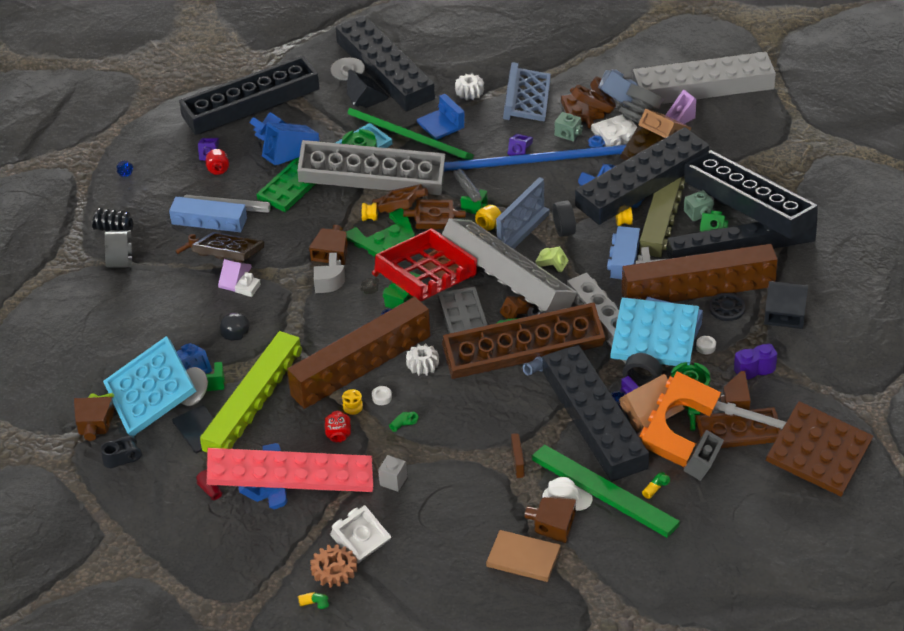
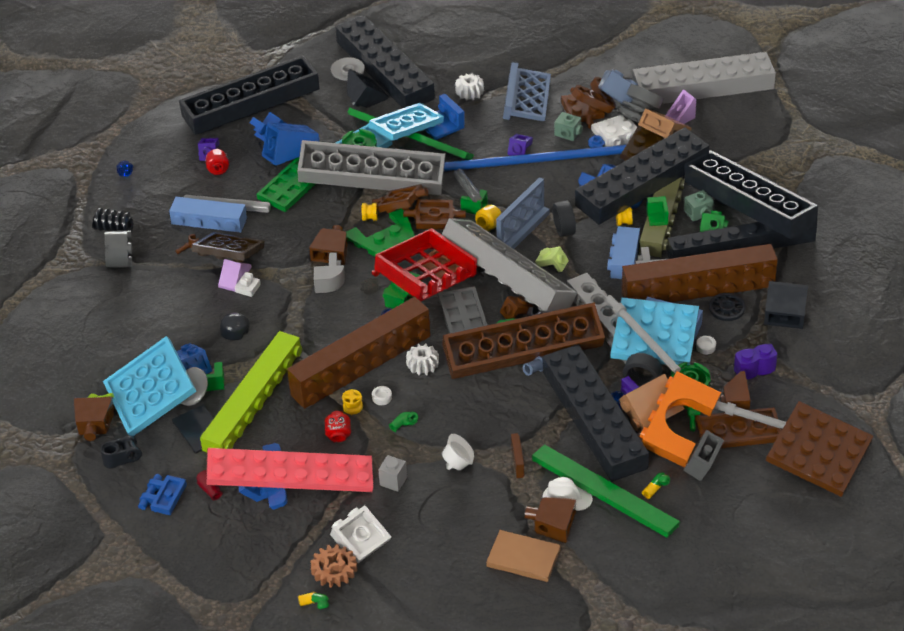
none -> blue plate [138,474,187,515]
none -> medium azure plate [369,103,444,140]
none -> white piece [442,434,474,470]
none -> light grey bar [605,295,681,374]
none -> green panel [647,196,669,226]

